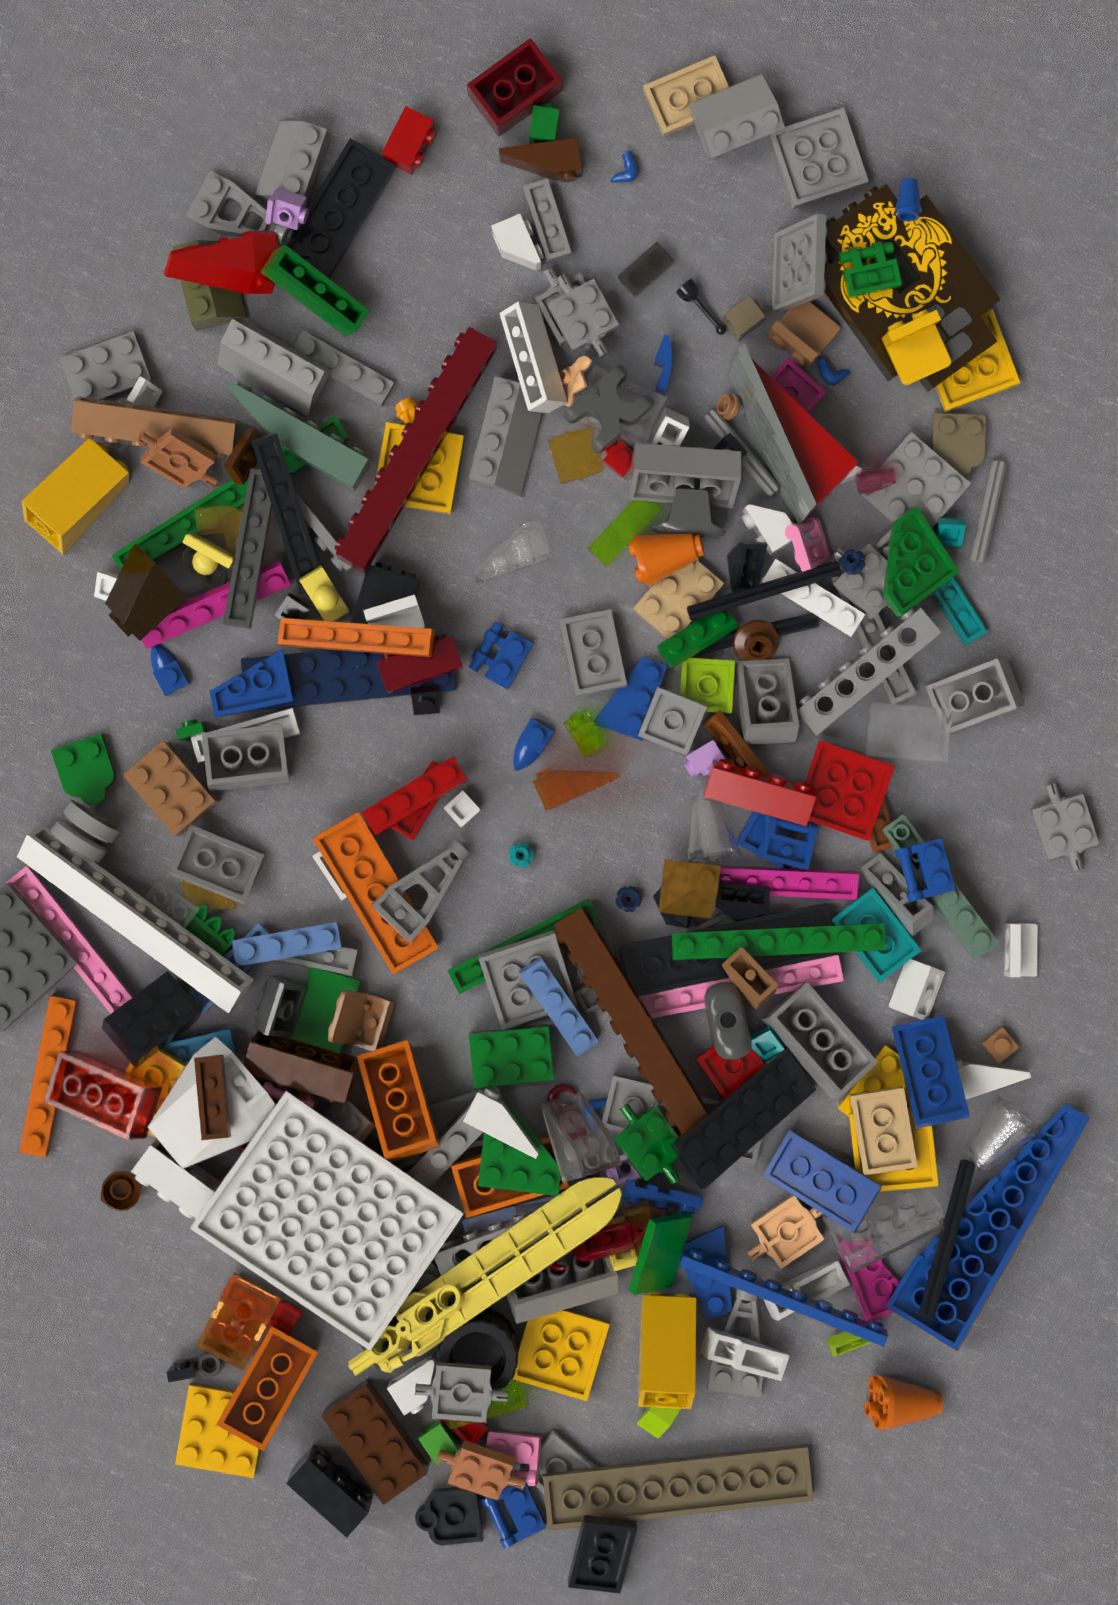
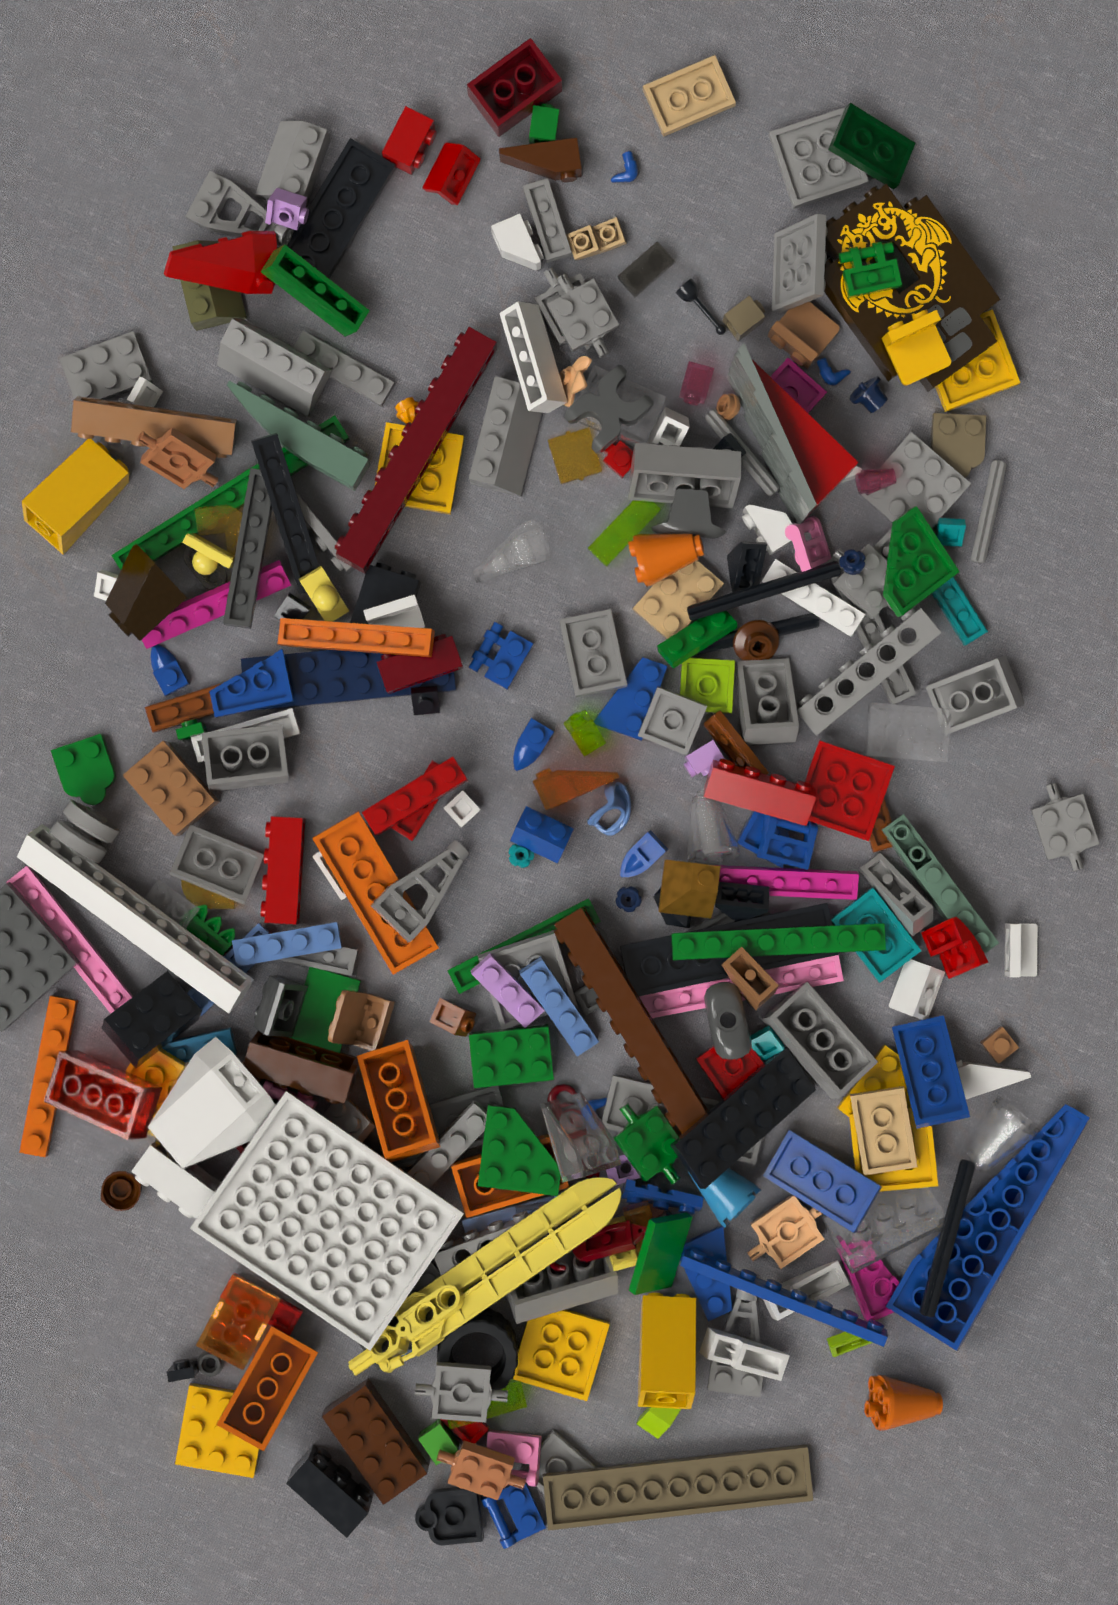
reddish brown plate [194,1055,231,1140] -> none
reddish brown plate [223,428,261,485] -> none
white slope [387,1353,436,1415] -> none
white slope [463,1088,539,1159] -> none
black plate [567,1515,637,1594] -> none
blue slope [654,334,672,397] -> none
light grey slope [688,74,785,158] -> none
blue cone [895,178,922,222] -> none
blue plate [895,838,956,902] -> none
none -> dark orange tile [145,684,221,733]
none -> red brick [260,816,306,924]
none -> red panel [422,142,481,205]
none -> bracket [429,998,476,1037]
none -> lavender plate [471,953,545,1028]
none -> blue brick [510,806,574,864]
none -> tan slope [566,217,627,260]
none -> medium blue piece [587,781,631,836]
none -> plate [620,830,669,877]
none -> clear pink brick [679,361,714,406]
none -> dark azure cone [688,1168,761,1228]
none -> dark green plate [828,103,916,190]
none -> dark blue piece [850,376,888,413]
none -> red slope [921,916,988,979]

